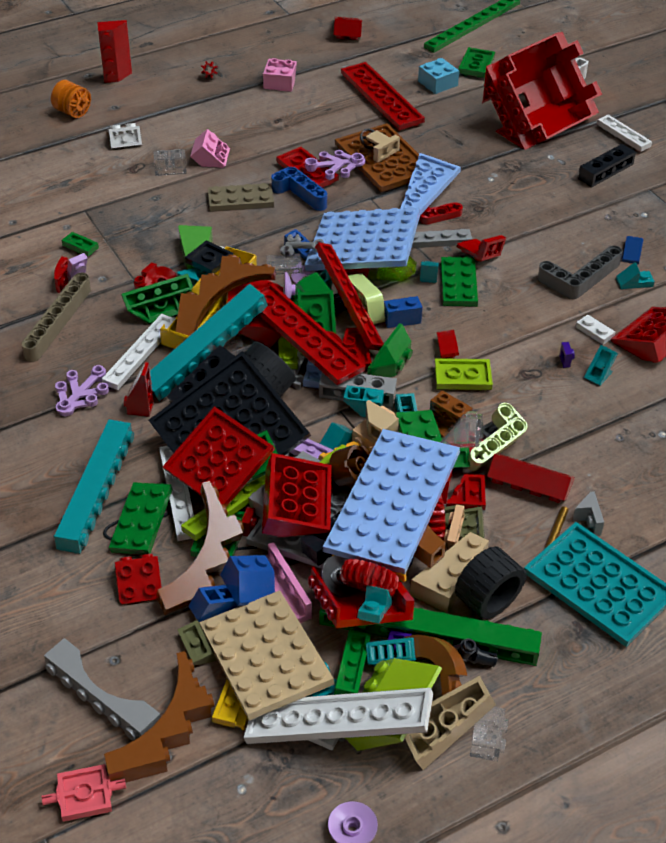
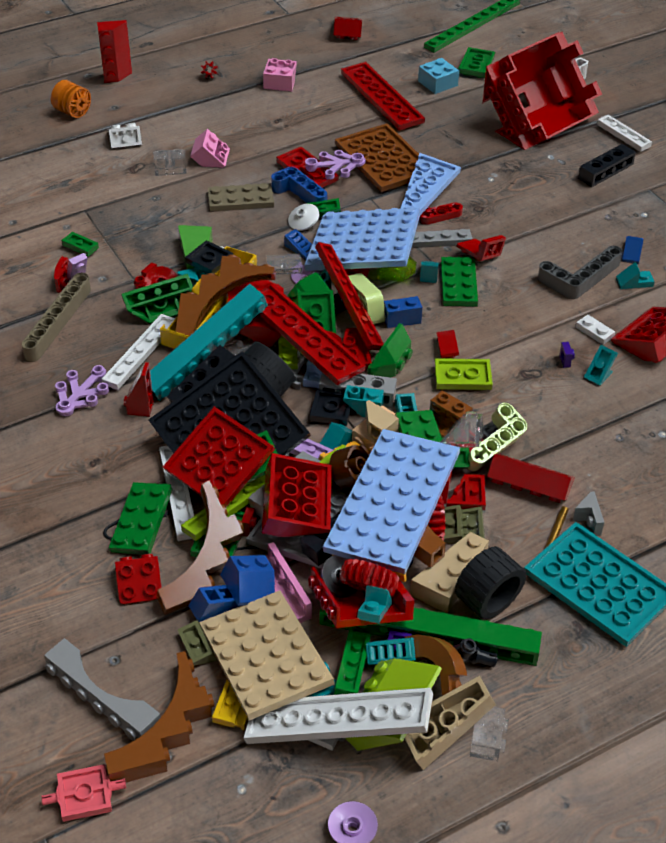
teal brick [54,419,134,554] -> none
light grey bar [280,234,324,256] -> none
lavender dish [284,272,295,299] -> none
tan piece [360,128,400,162] -> none
light nougat plate [444,505,465,550] -> none
none -> white dish [288,204,319,231]
none -> green plate [307,198,341,217]
none -> black plate [310,389,351,426]

